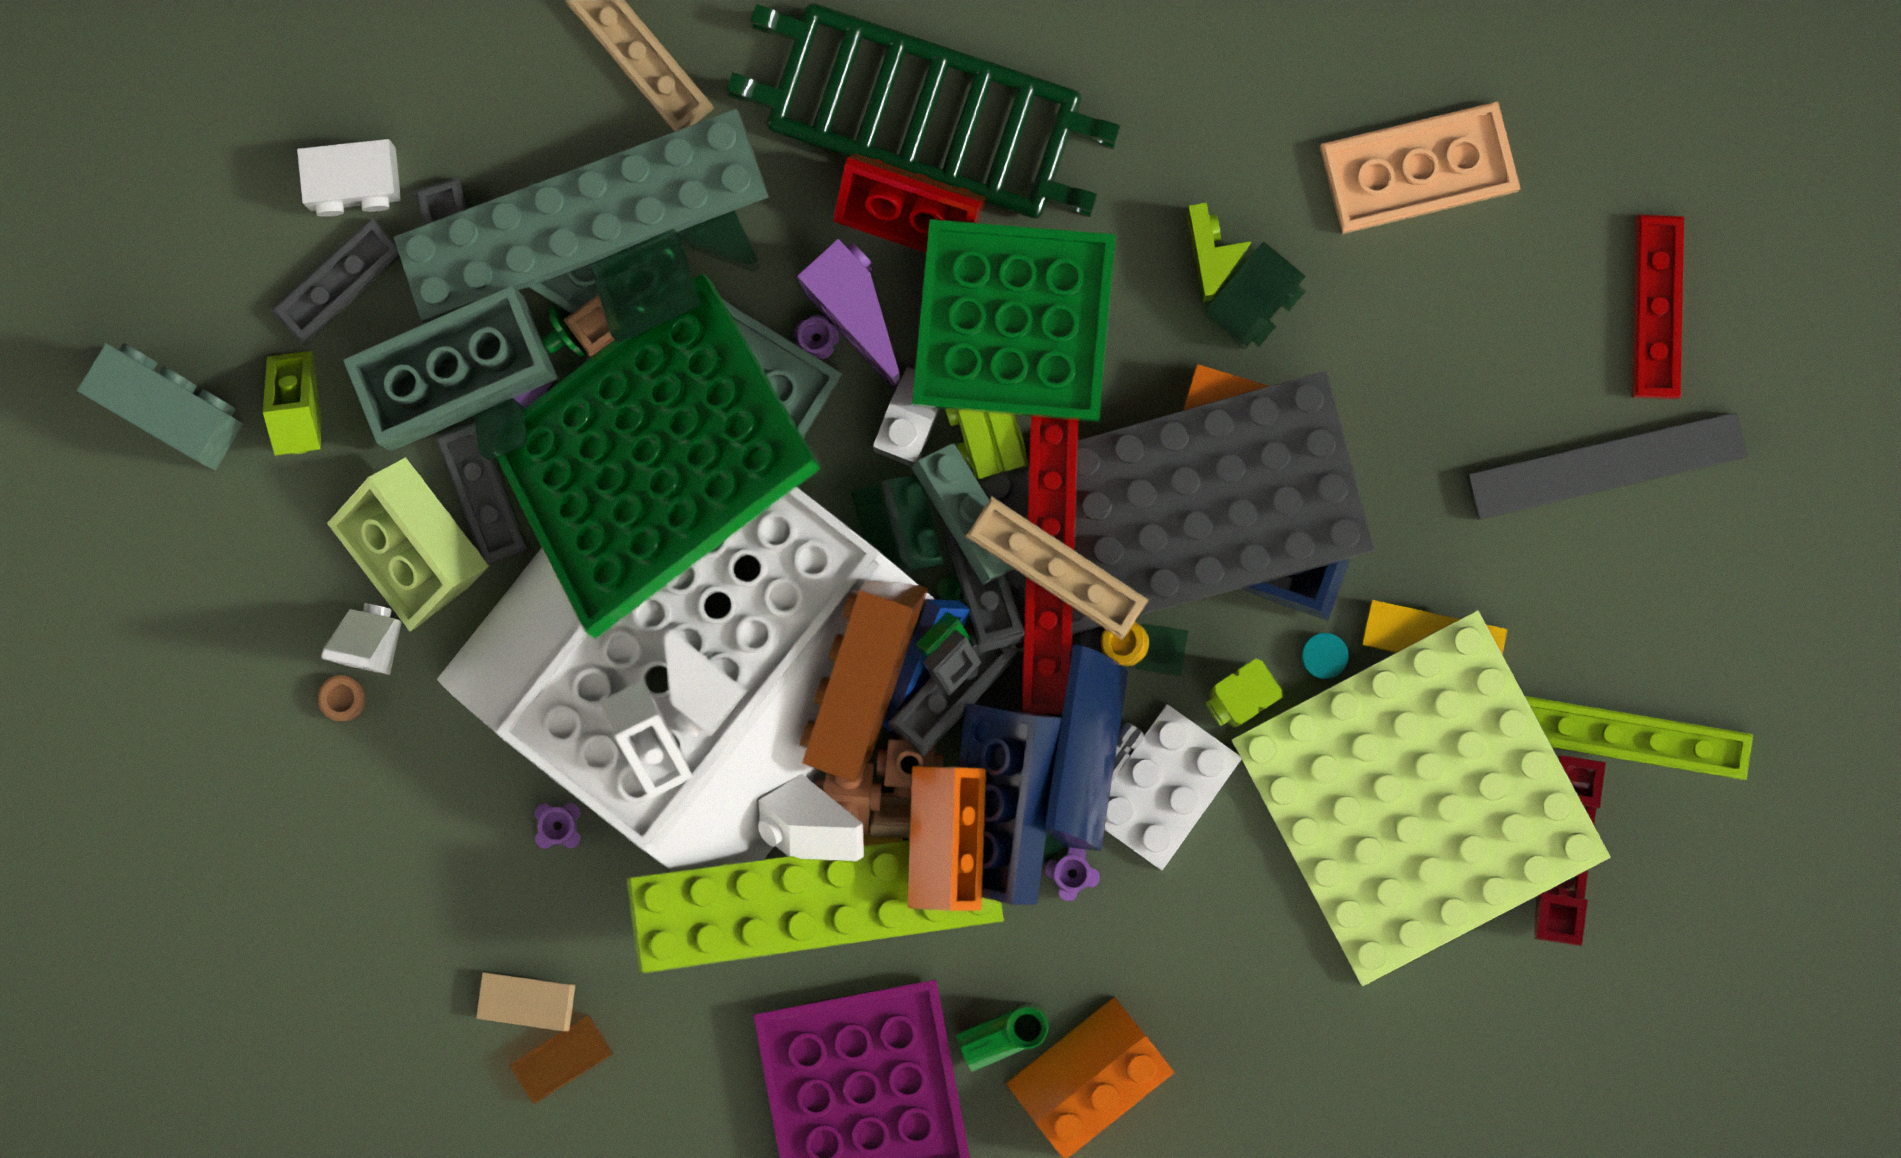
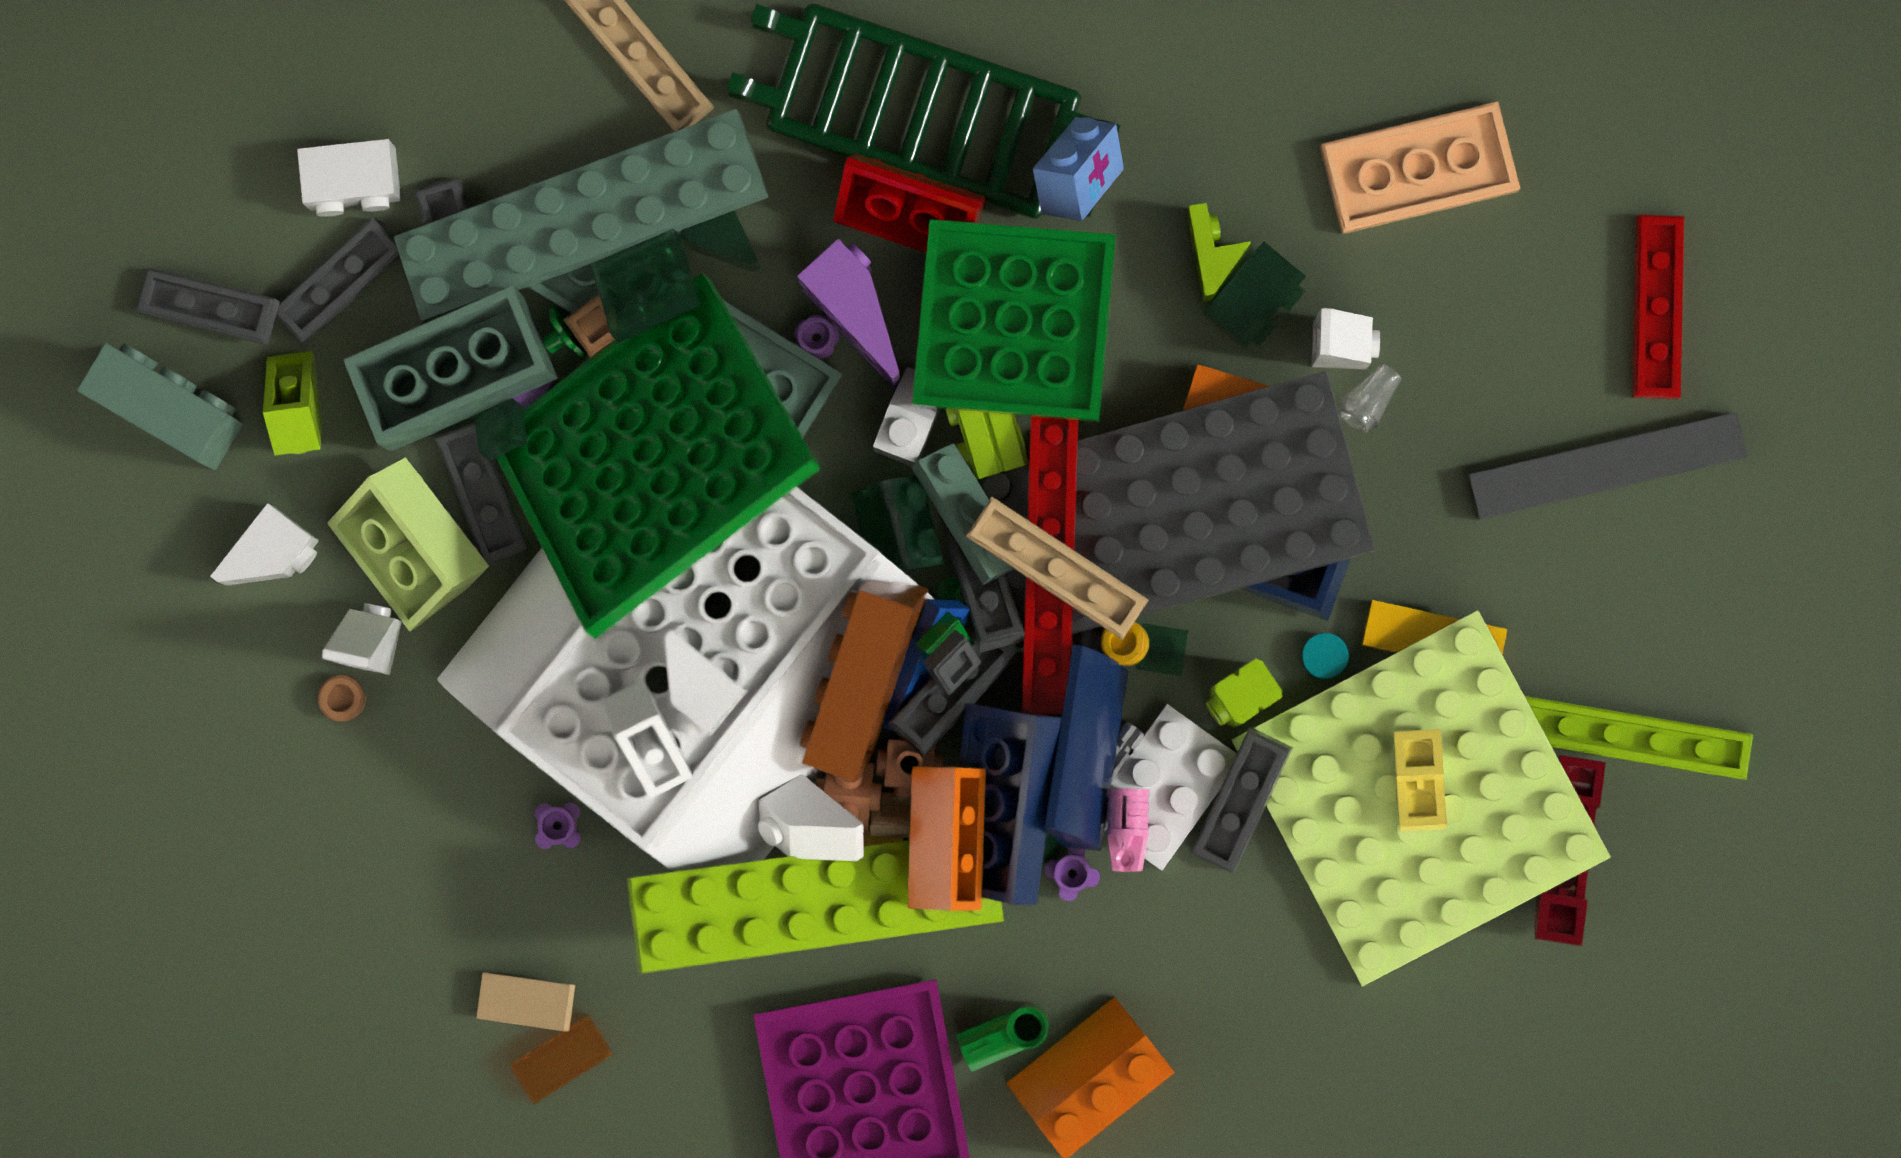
none -> dark grey tile [136,268,280,345]
none -> white slope [210,503,319,585]
none -> medium blue brick [1033,117,1124,221]
none -> bright pink hinge [1107,789,1149,872]
none -> dark grey tile [1191,727,1293,874]
none -> white slope [1311,308,1380,369]
none -> clear cone [1338,364,1402,433]
none -> light yellow slope [1394,729,1447,832]

